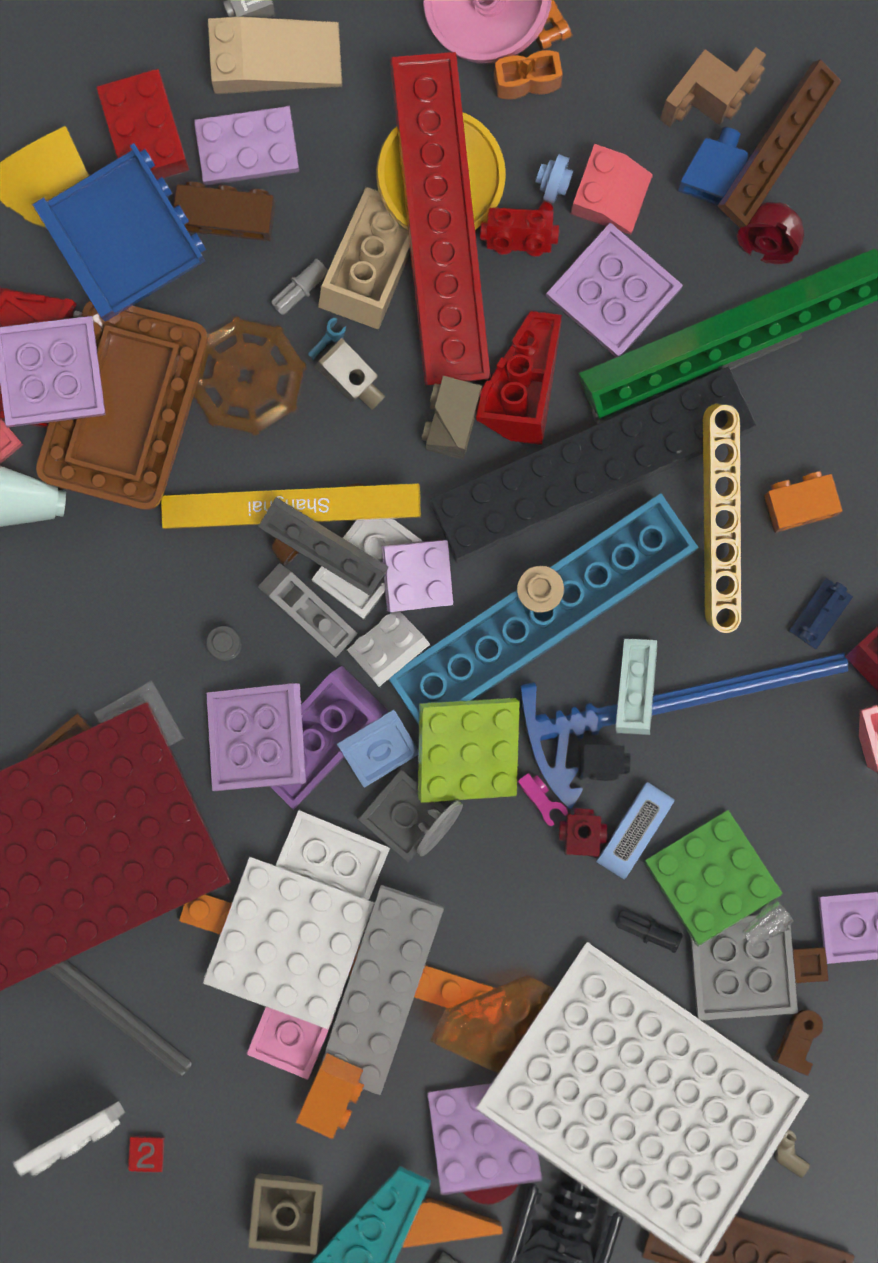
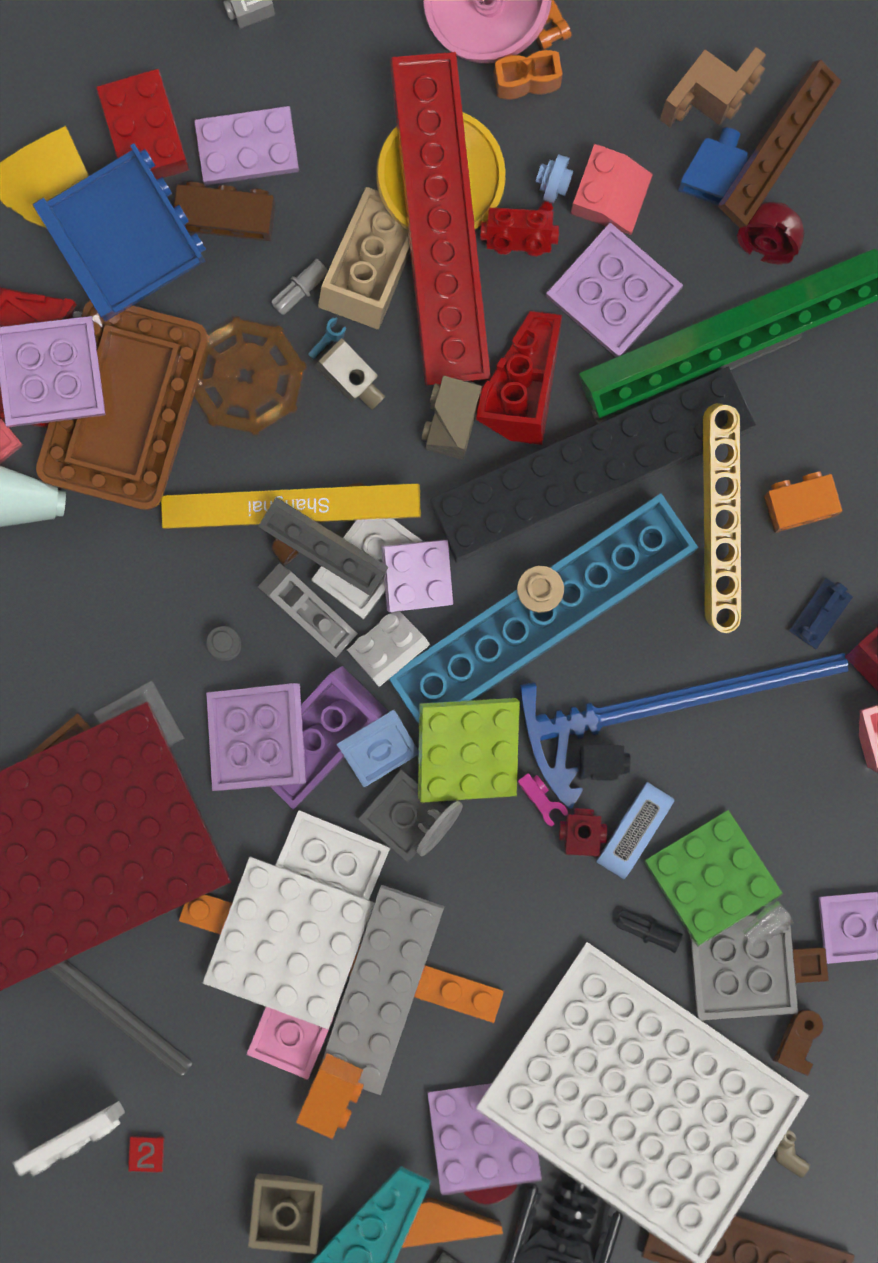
tan slope [208,17,342,94] -> none
clear orange plate [430,975,555,1074] -> none
light aqua plate [616,639,658,735] -> none

